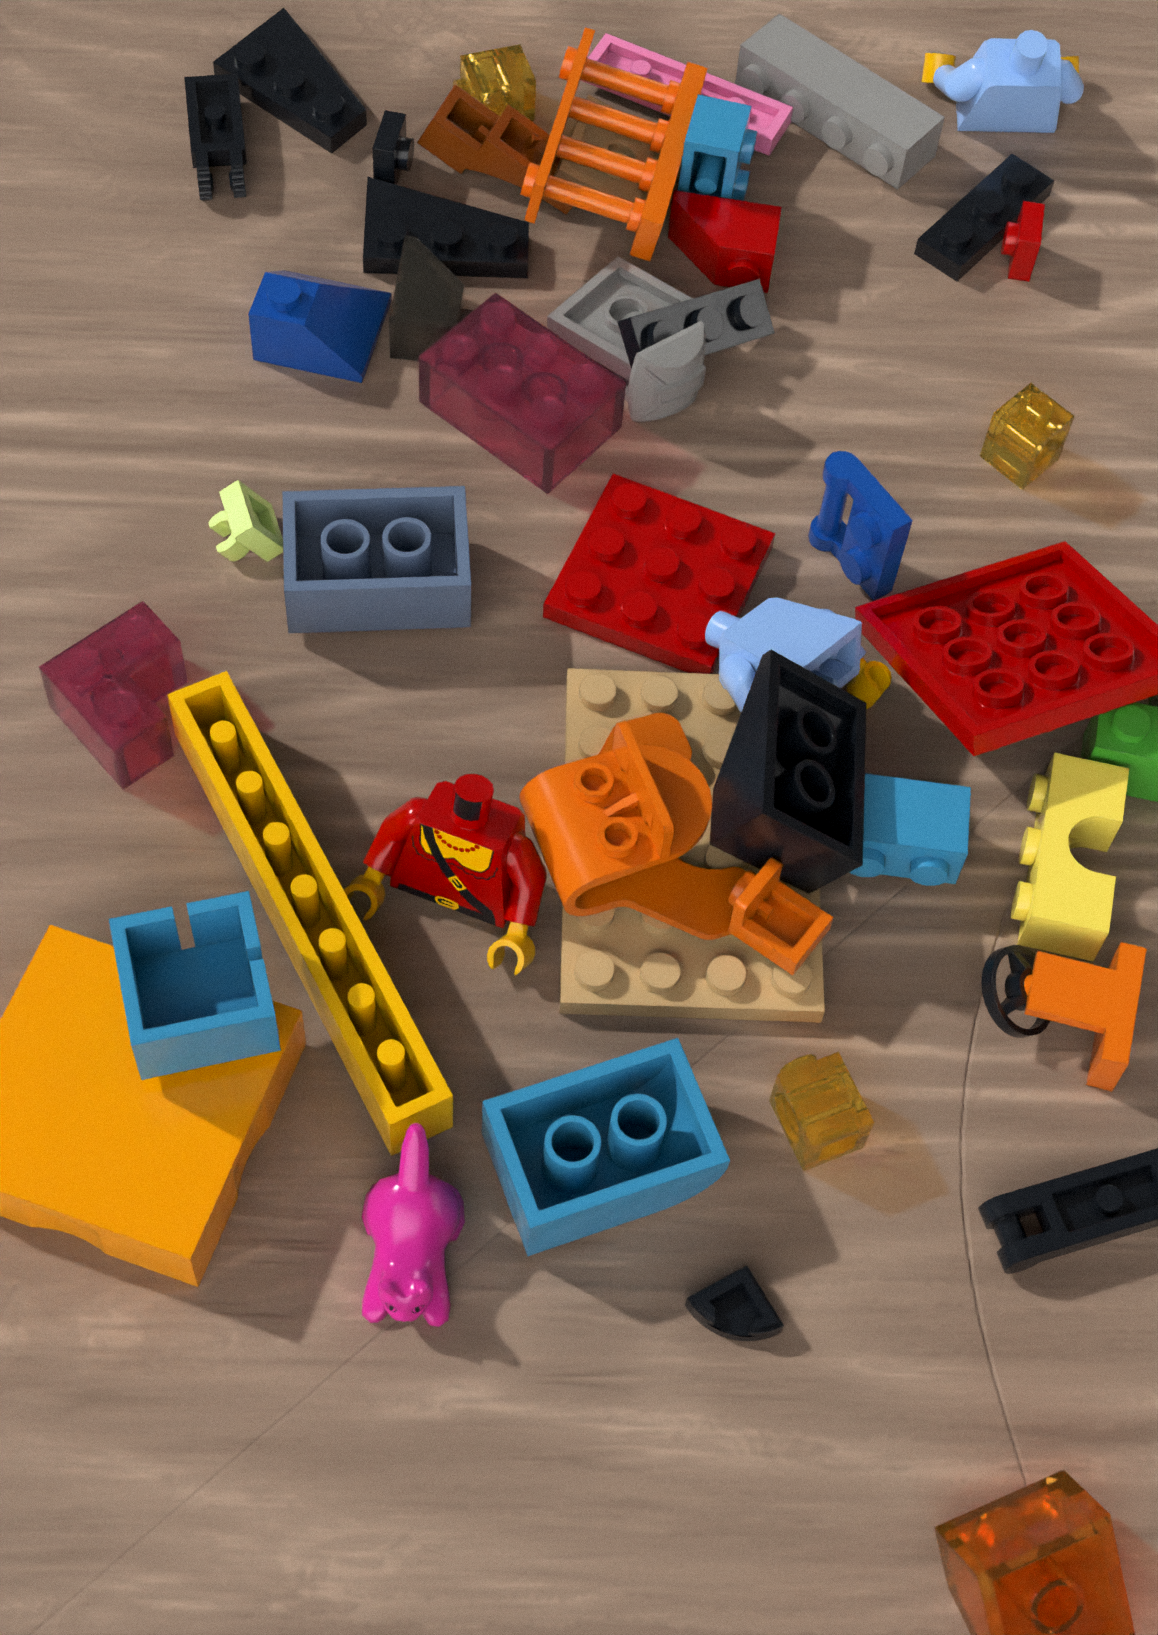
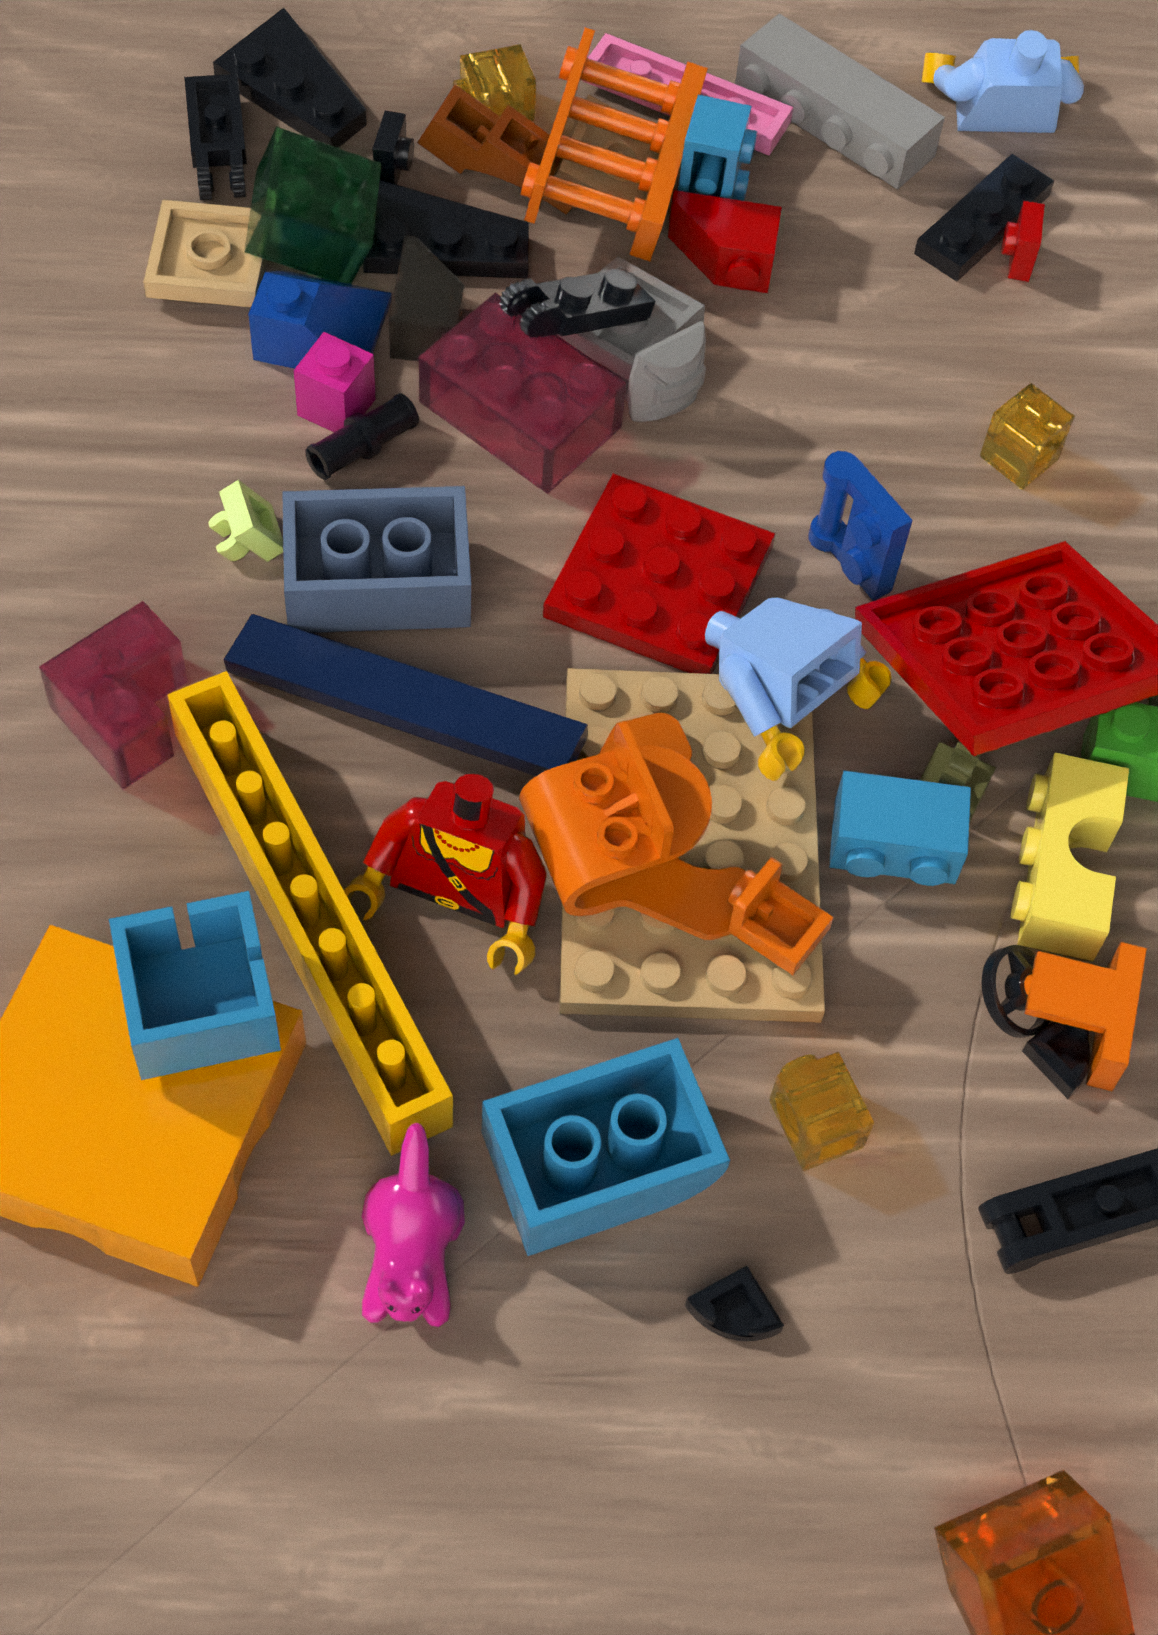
black plate [617,279,775,370] -> none
black slope [710,650,866,894] -> none
none -> tan plate [143,200,273,307]
none -> dark blue tile [223,614,588,776]
none -> clear green brick [244,126,381,284]
none -> dark pink brick [293,332,376,432]
none -> black pin [305,393,419,480]
none -> black hinge [499,269,656,339]
none -> olive tile [920,742,996,823]
none -> black tile [1022,1022,1090,1099]

